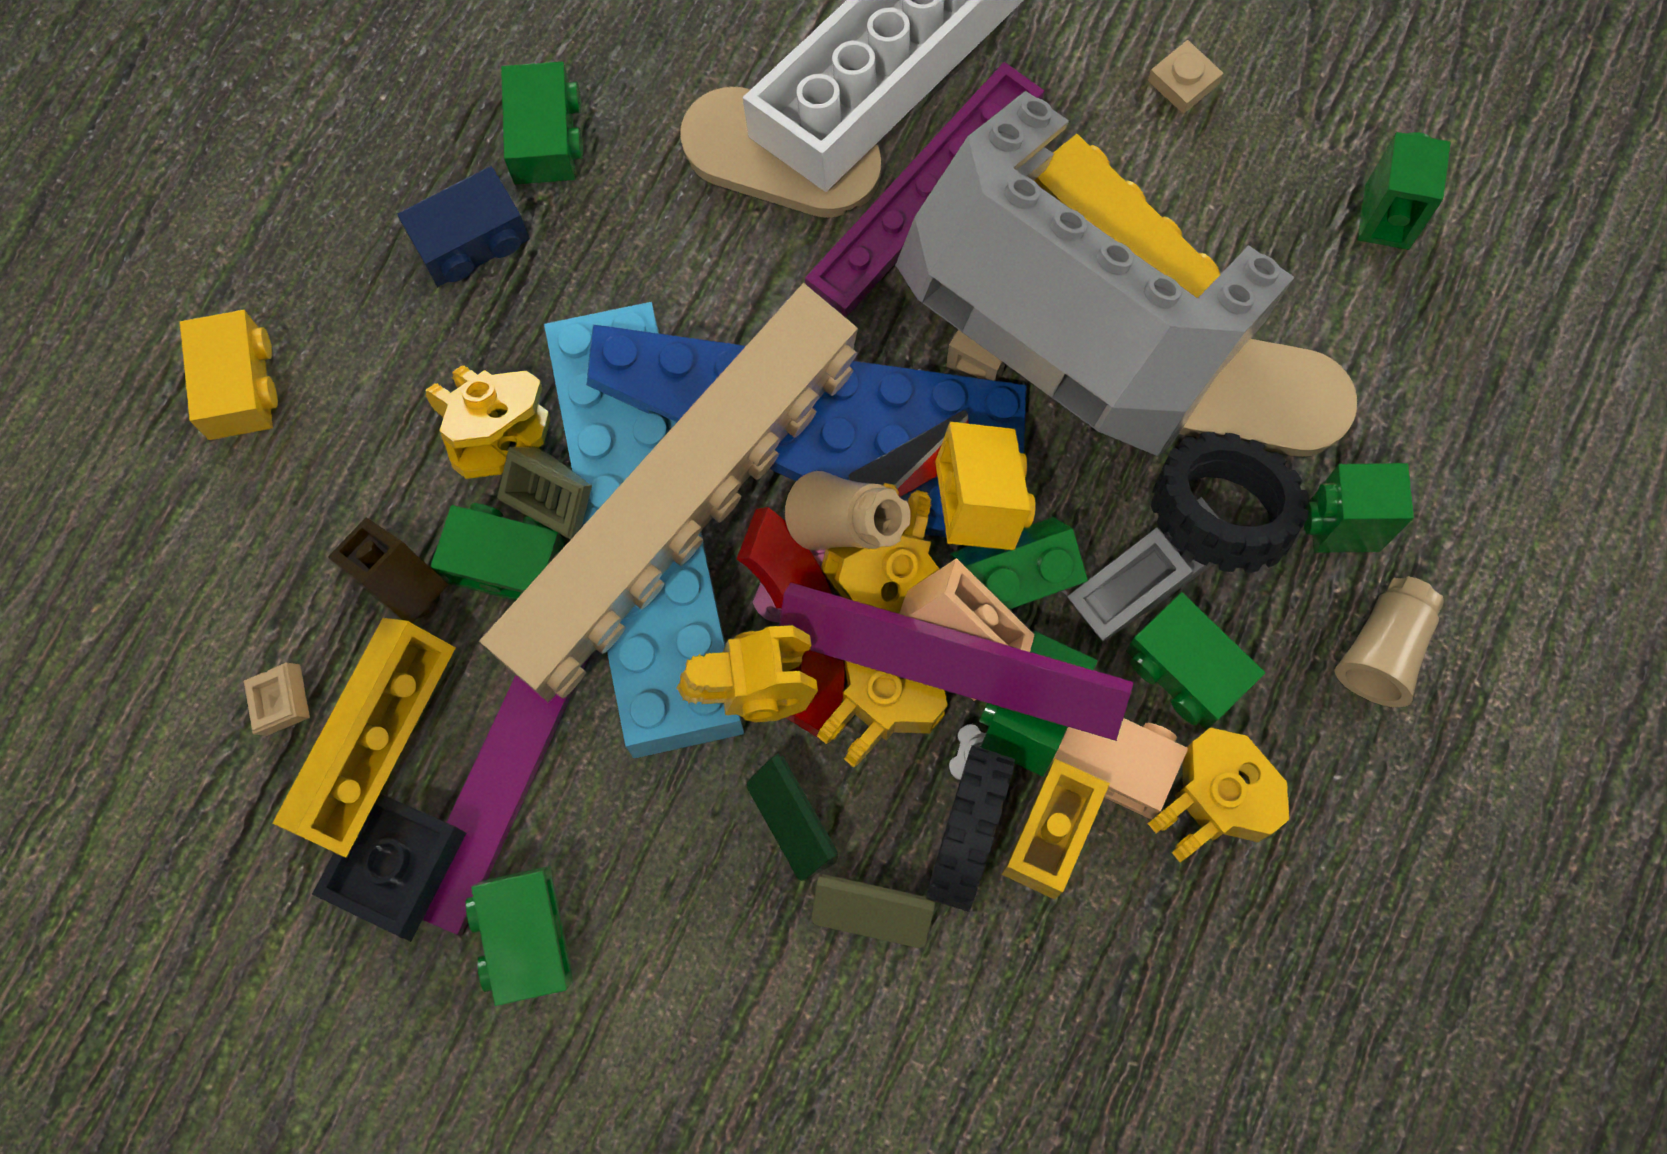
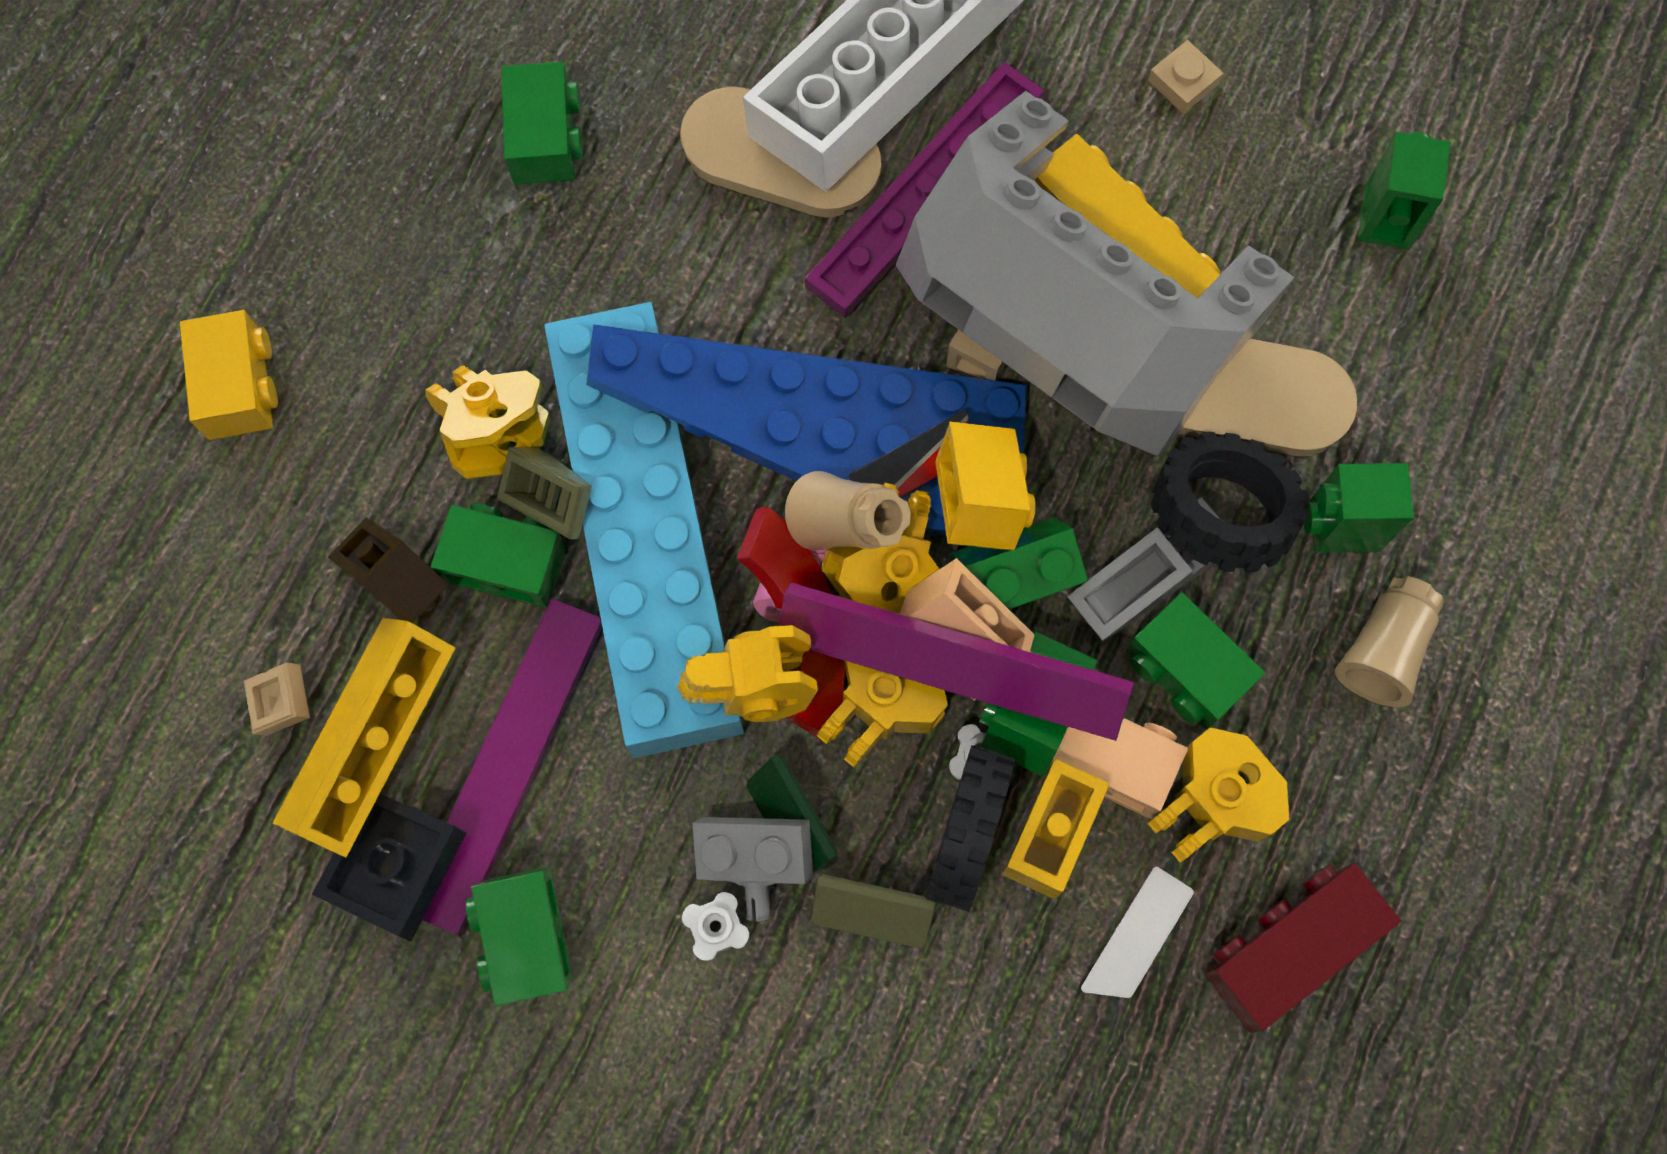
dark blue brick [397,165,530,287] -> none
tan brick [479,283,858,703] -> none
none -> white plate [682,892,749,961]
none -> light grey plate [692,817,814,921]
none -> white sticker [1081,867,1194,998]
none -> dark red brick [1204,863,1402,1033]

